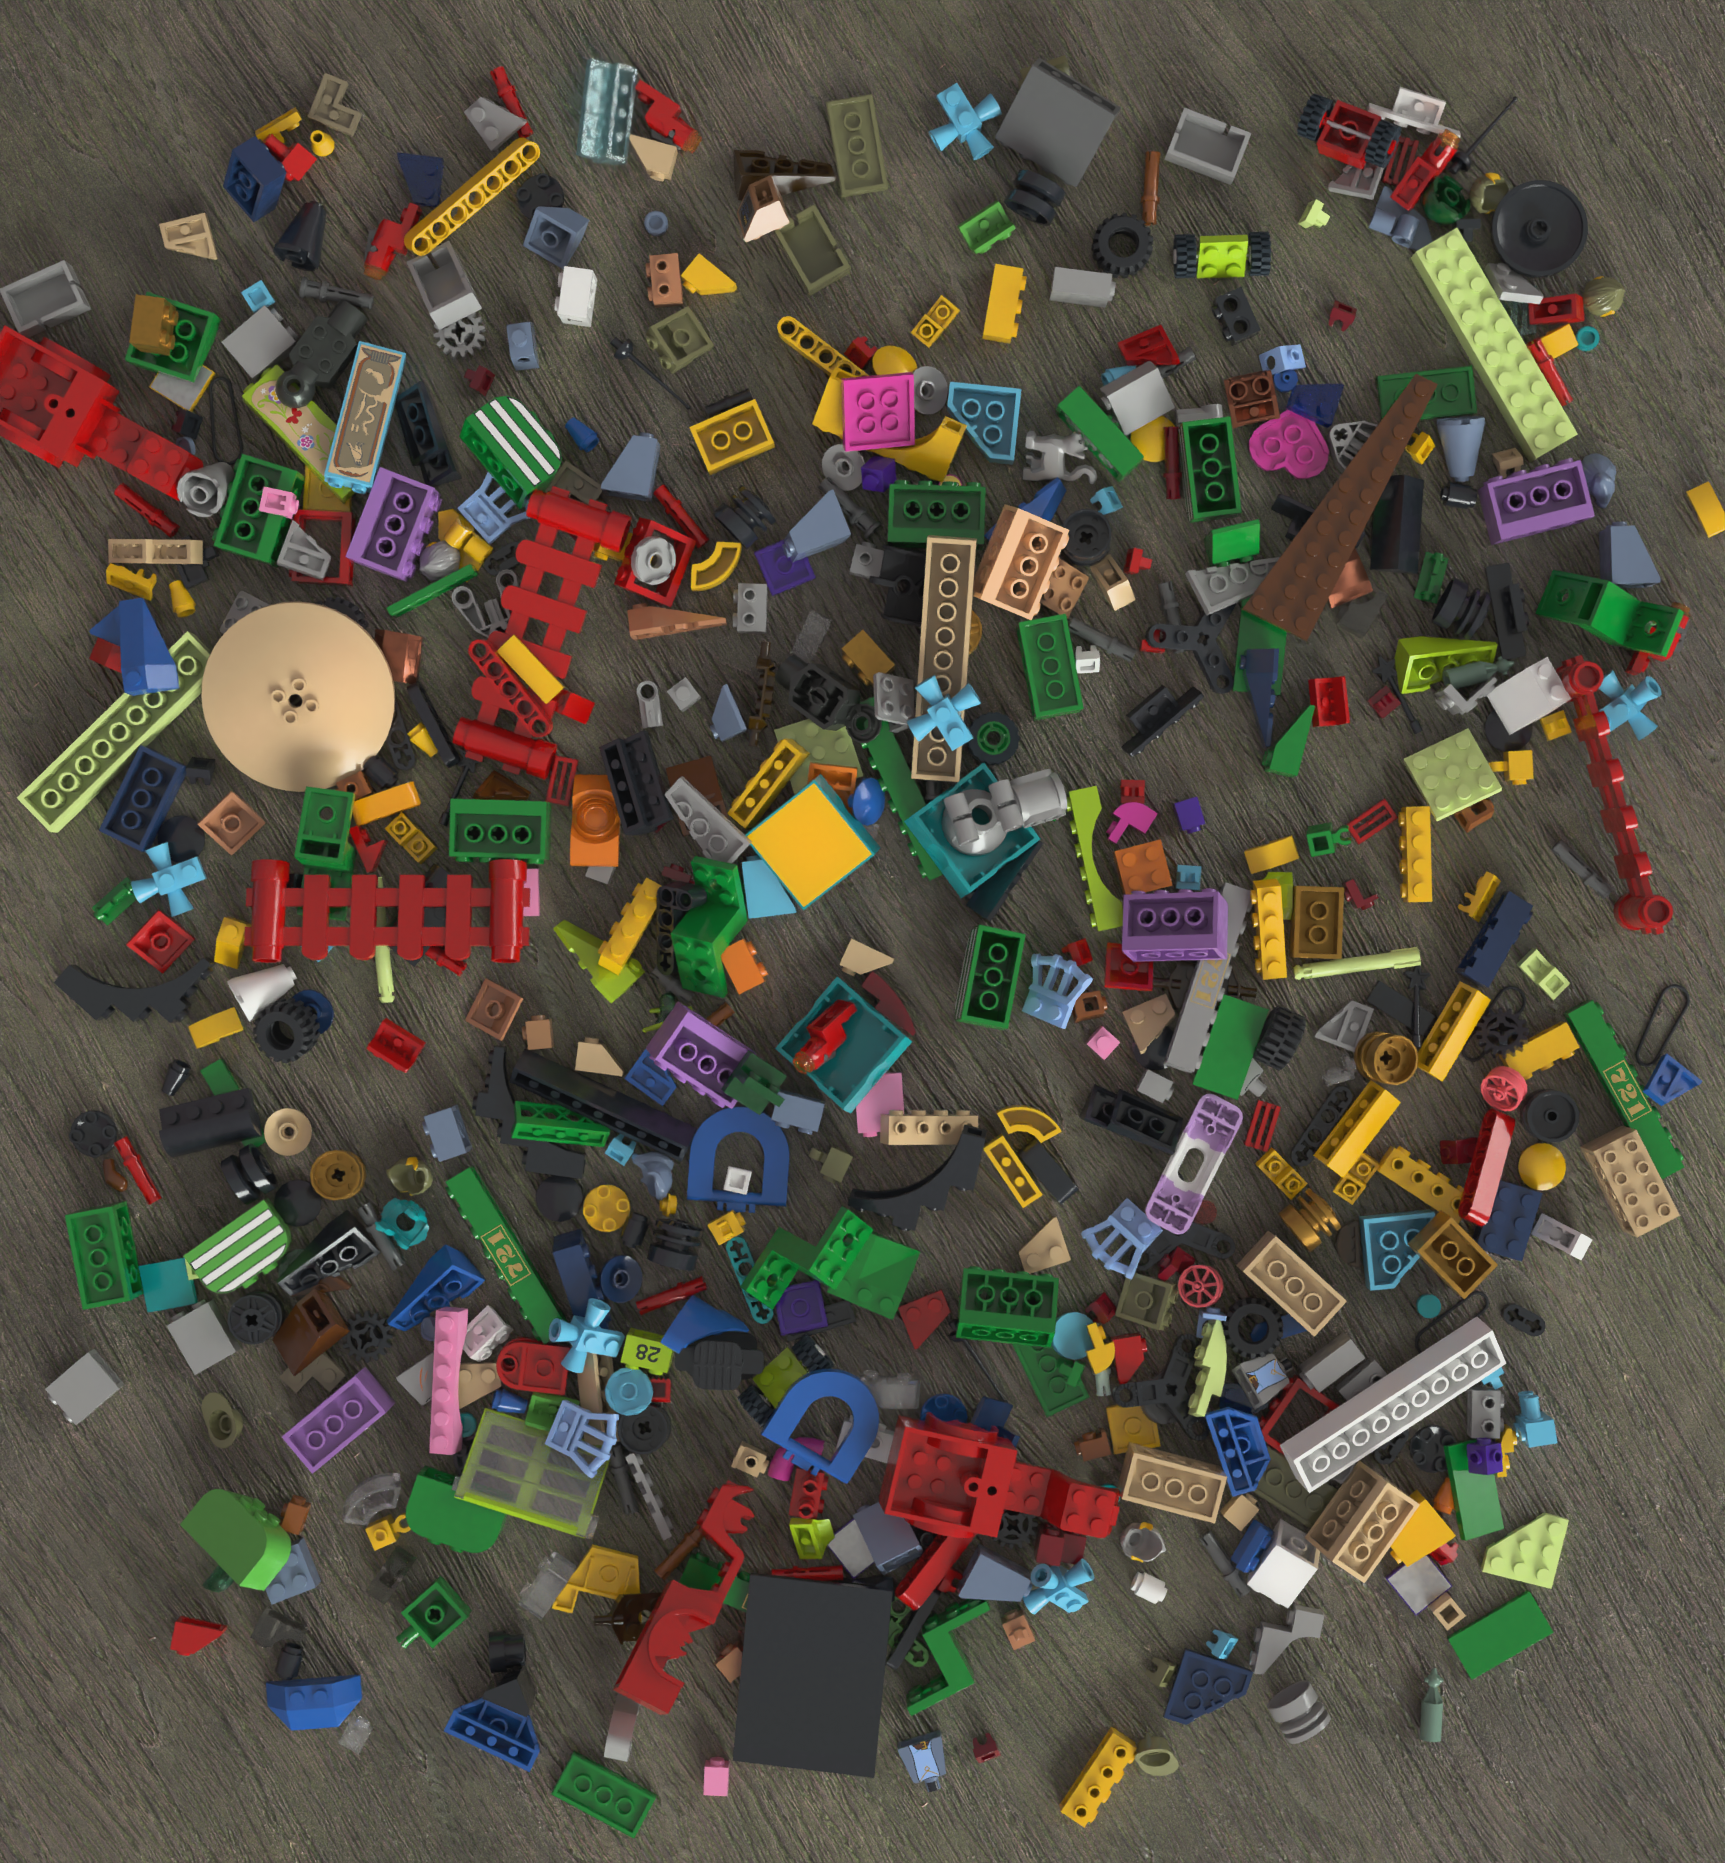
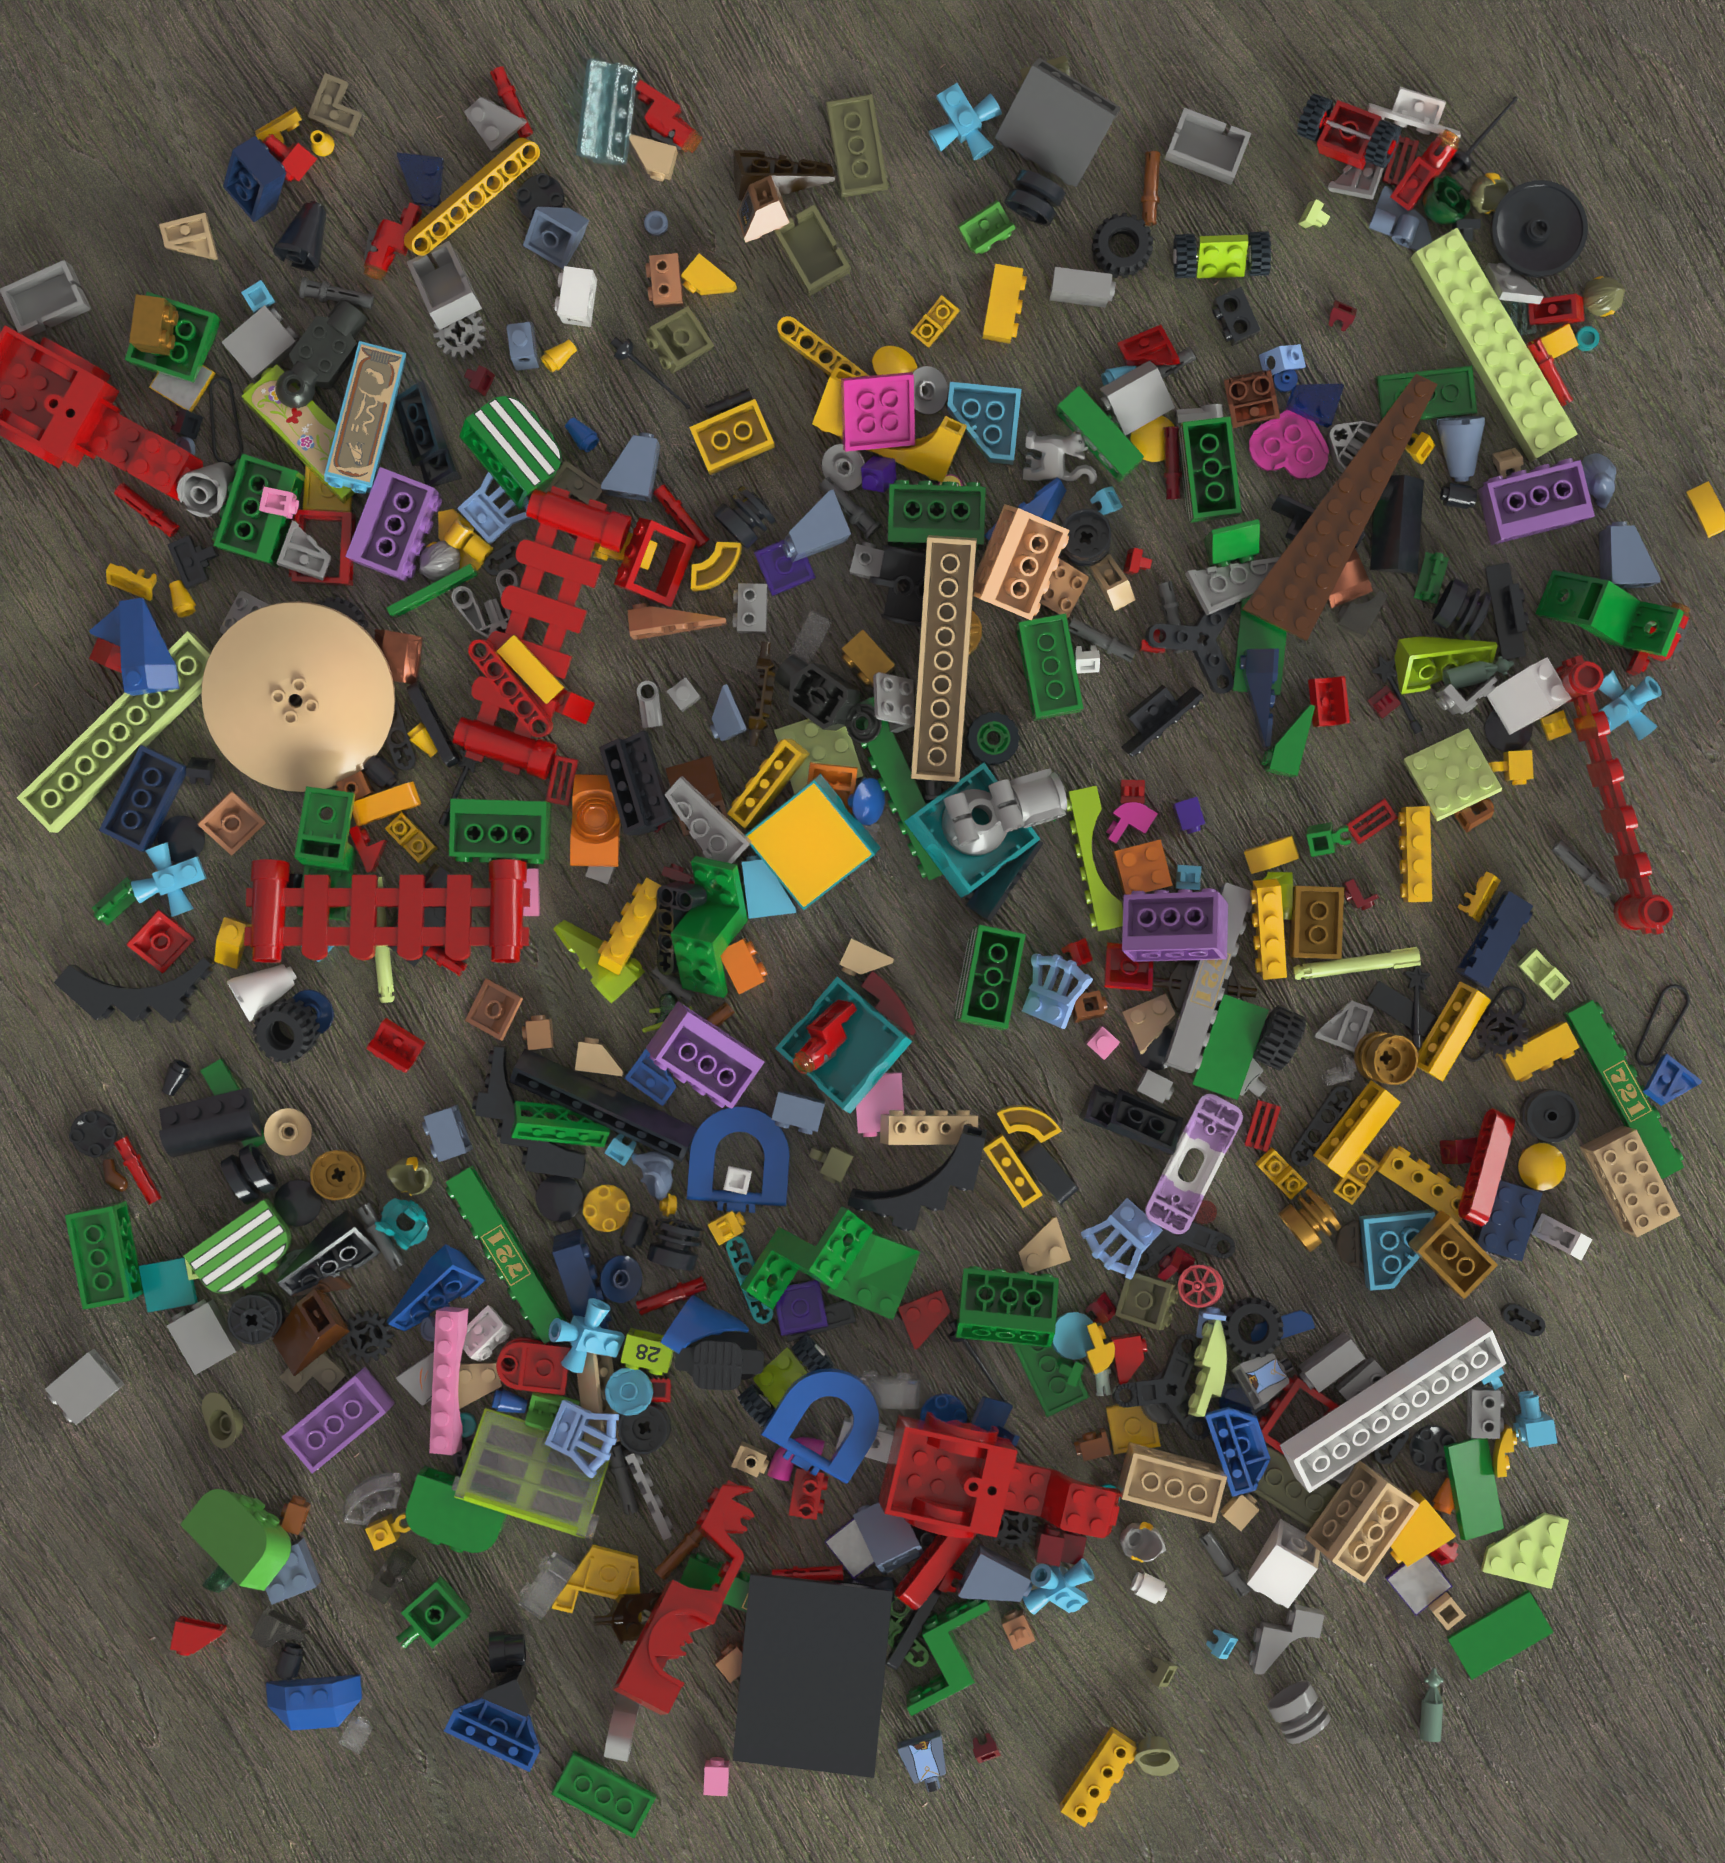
tan slope [108,539,203,564] -> none
yellow slope [188,1007,243,1049] -> none
reddish brown tile [472,770,531,800] -> none
light grey tile [631,536,676,585] -> none
dark green bracket [721,1050,787,1115] -> none
lime slope [789,1518,835,1559] -> none
red tile [844,336,878,370] -> none
medium azure brick [907,675,981,751] -> none
dark blue plate [1163,1648,1253,1725] -> none
blue bracket [1231,1520,1275,1573] -> none
tan brick [1236,1231,1347,1337] -> none
black piece [1415,1291,1489,1354] -> none
teal tile [1416,1294,1441,1318] -> none
dark purple brick [1467,1438,1503,1475] -> none
coral wheel [1481,1066,1528,1111] -> none
none -> yellow cone [541,339,577,373]

